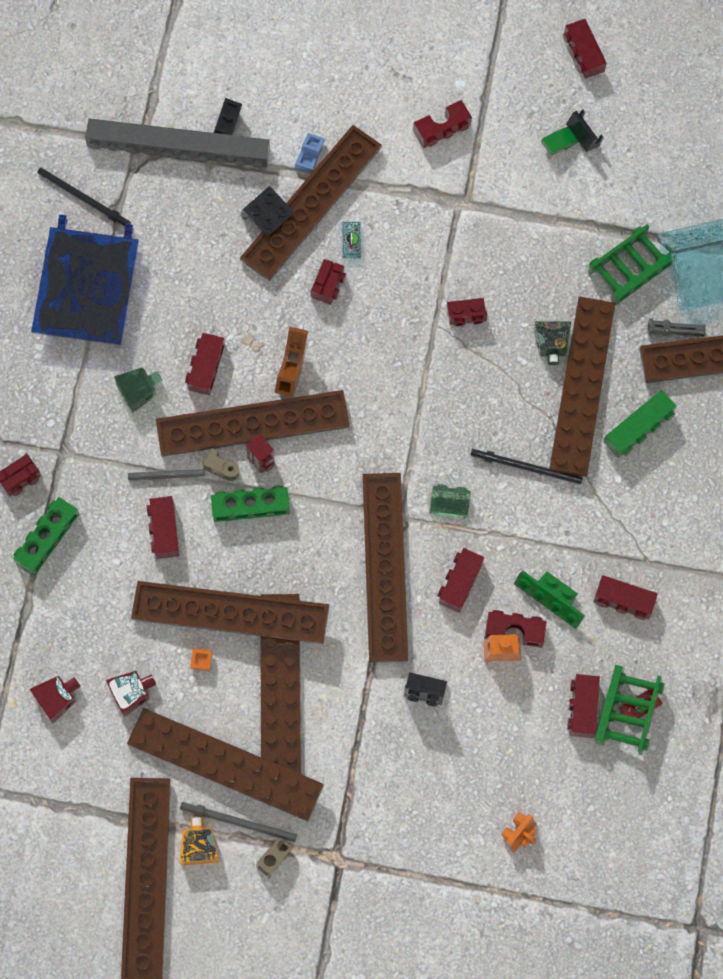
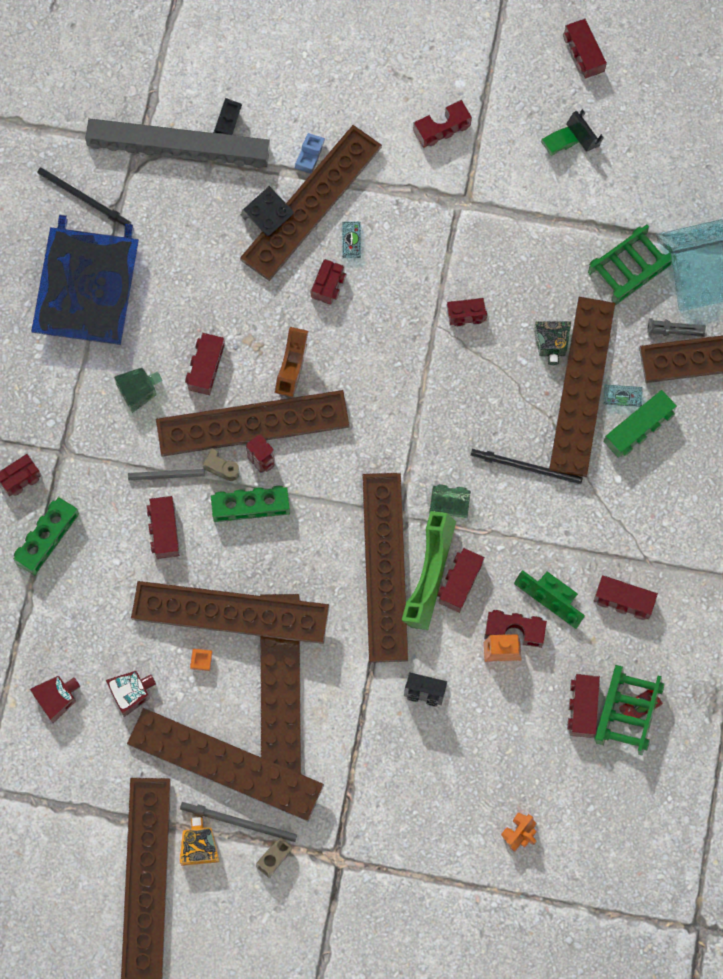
none -> bright green arch [402,511,456,630]
none -> clear light blue tile [603,384,642,407]

